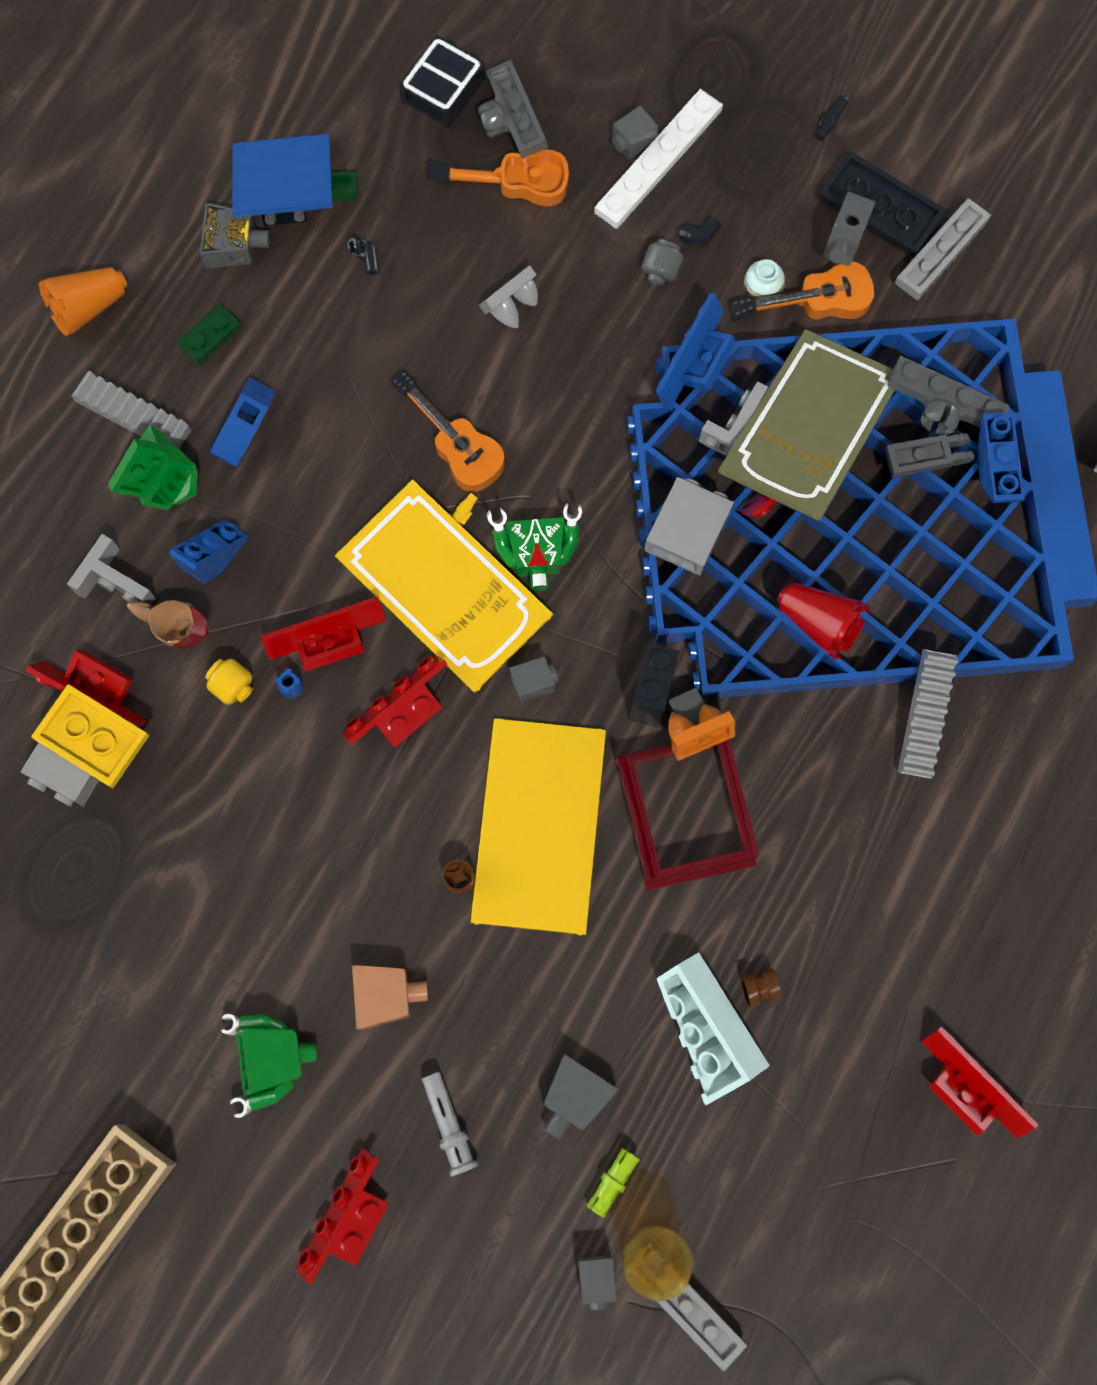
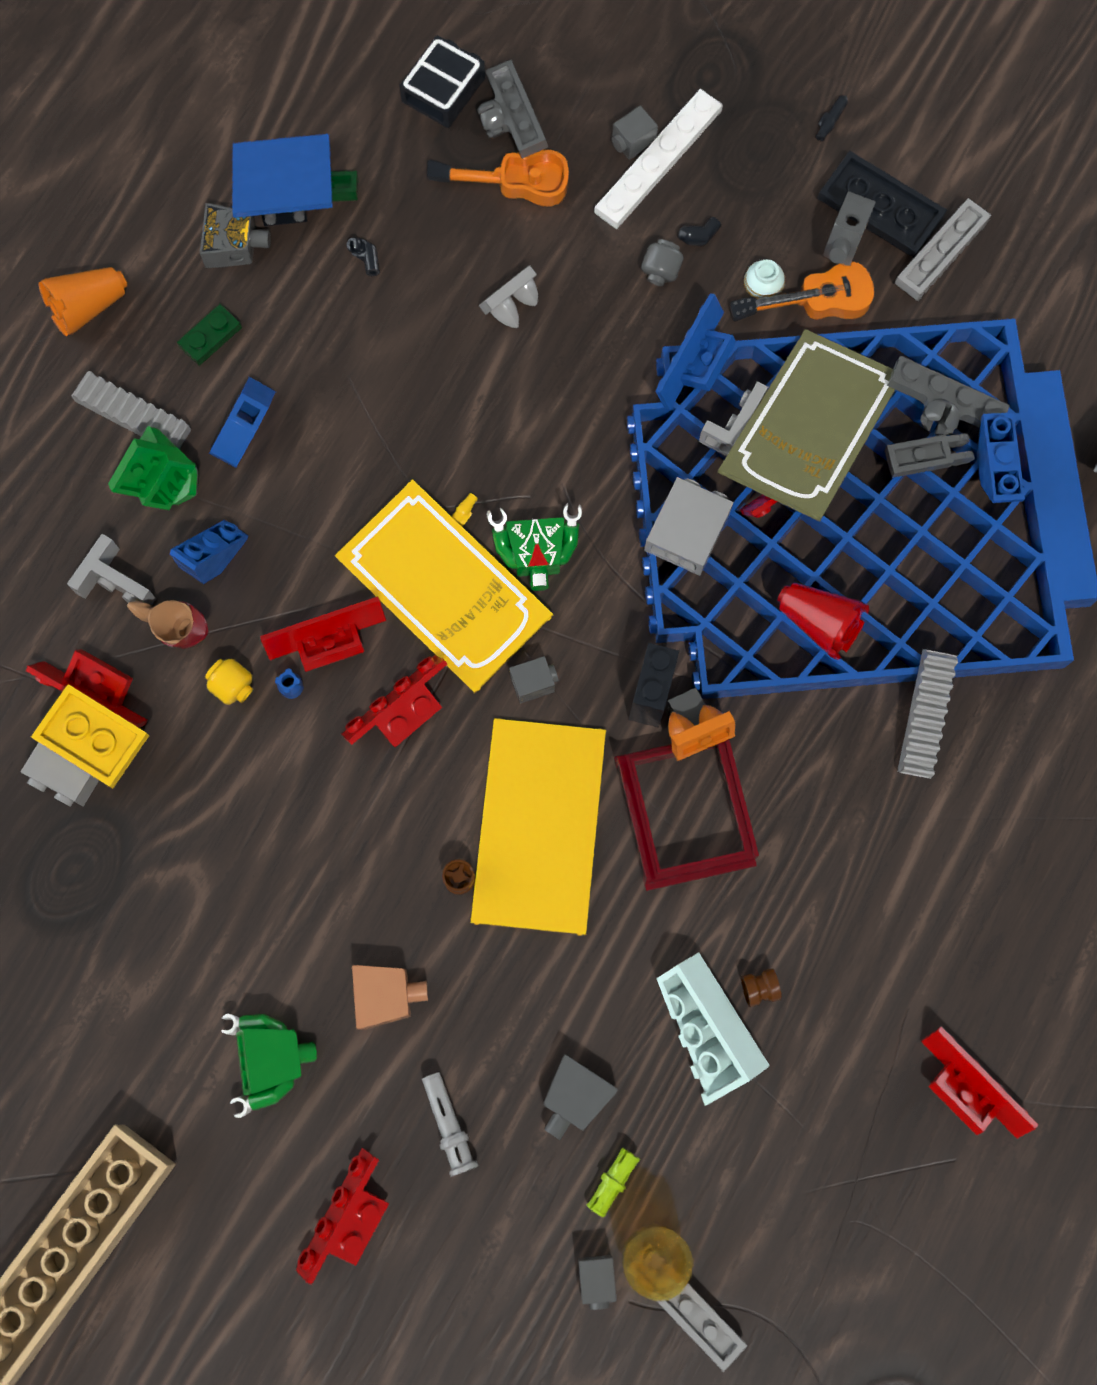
orange piece [391,371,505,492] -> none

